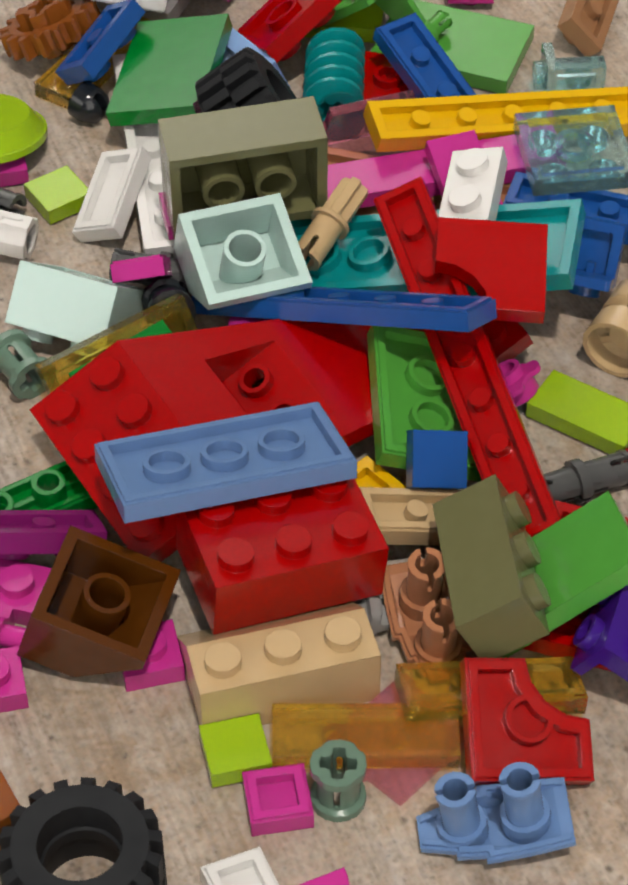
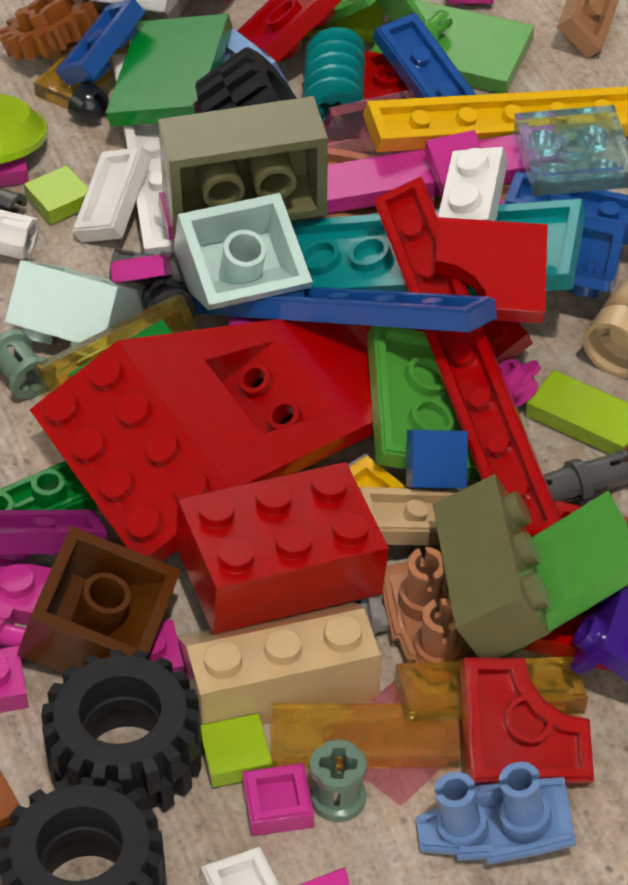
medium blue tile [94,402,357,524] -> none
tan axle [298,177,368,271] -> none
clear light blue bracket [532,42,607,91] -> none
none -> black tyre [41,650,203,812]

